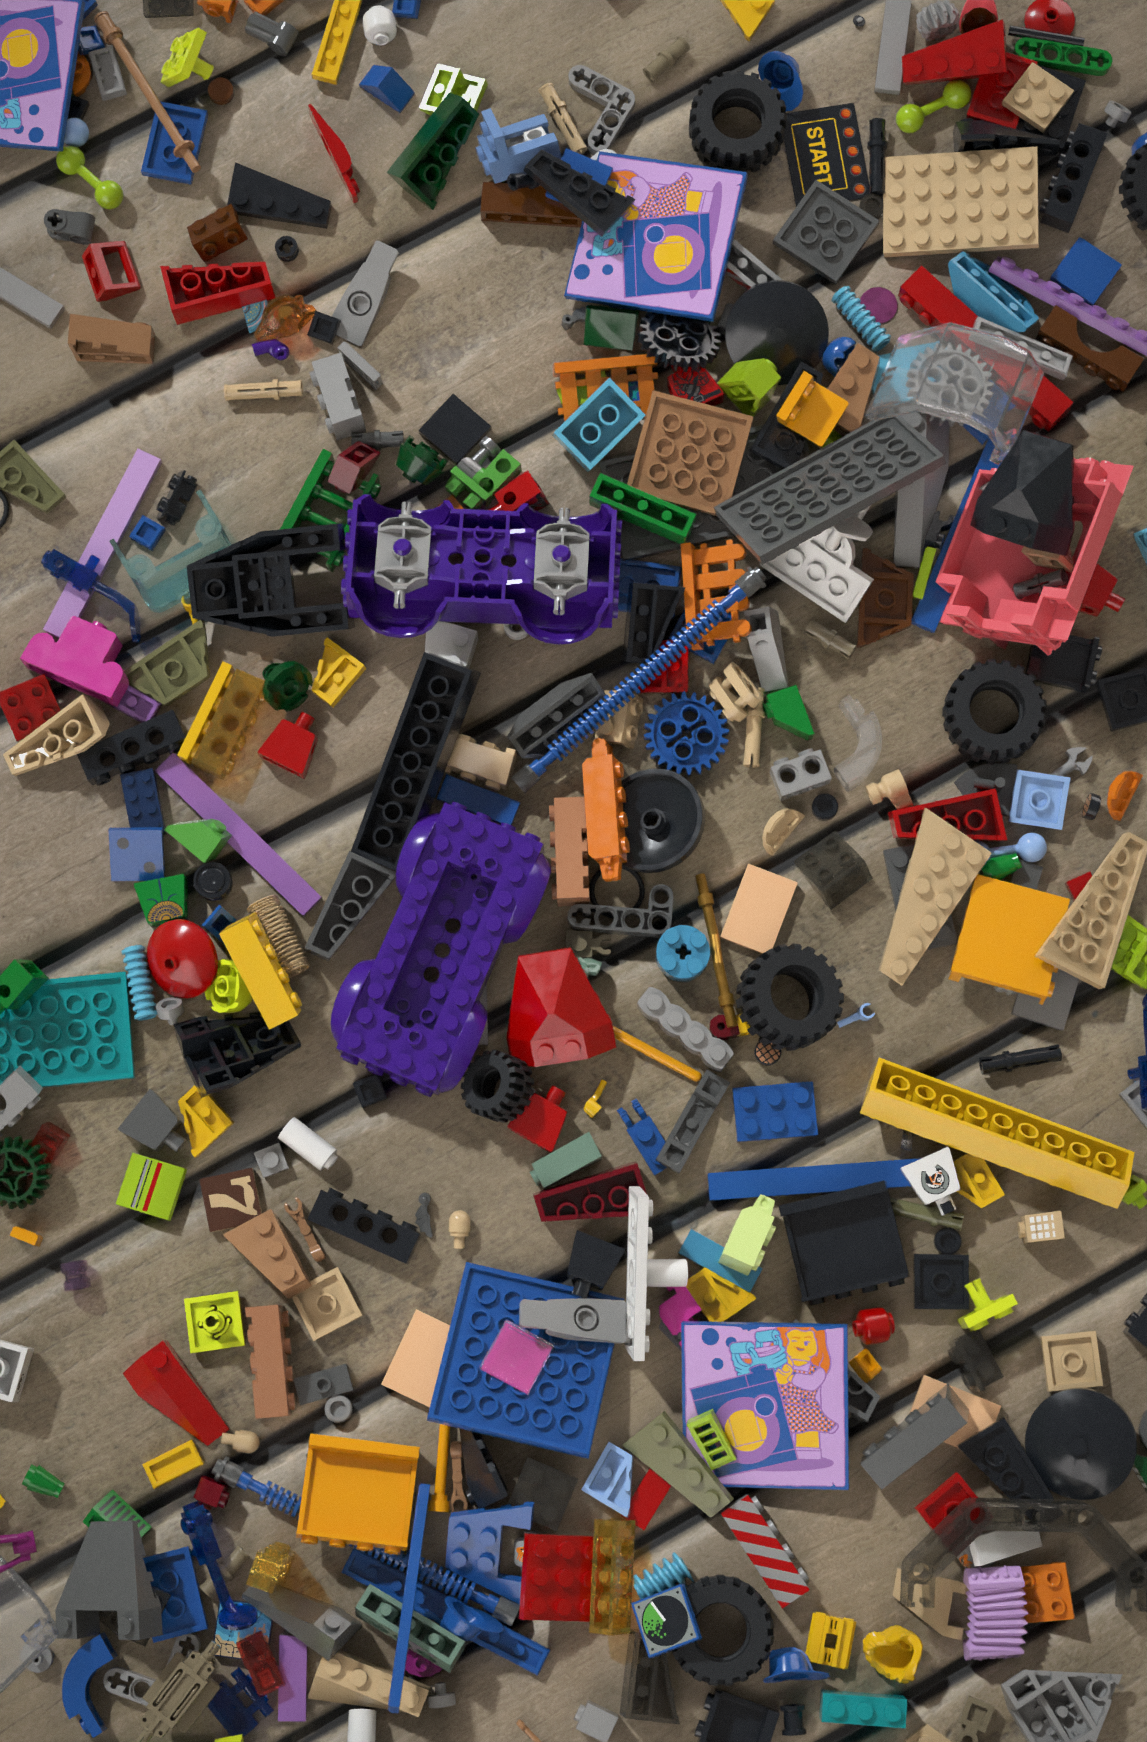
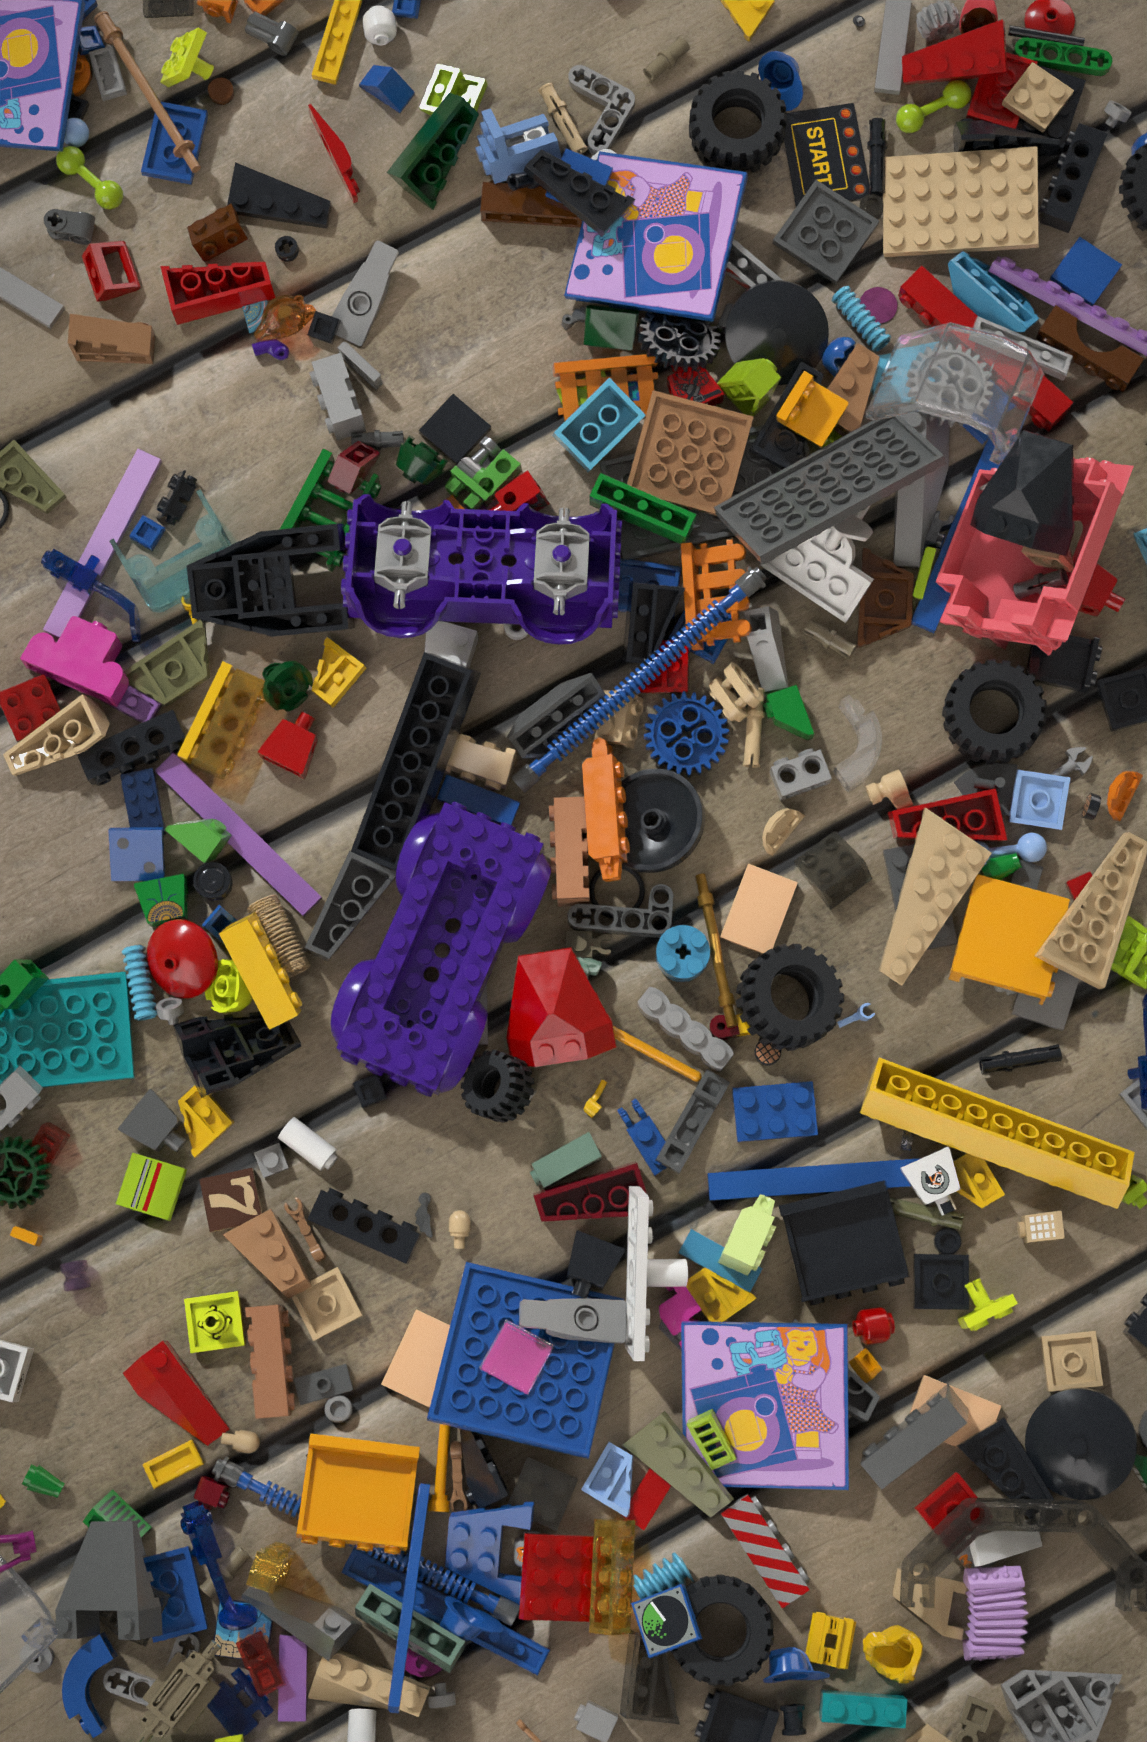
tan pin [224,379,303,401] -> none
red torso [507,1085,568,1153] -> none
black tile [811,793,838,821] -> none
clear smoke bracket [947,1329,1004,1392] -> none
orange hinge [1021,1561,1075,1623] -> none

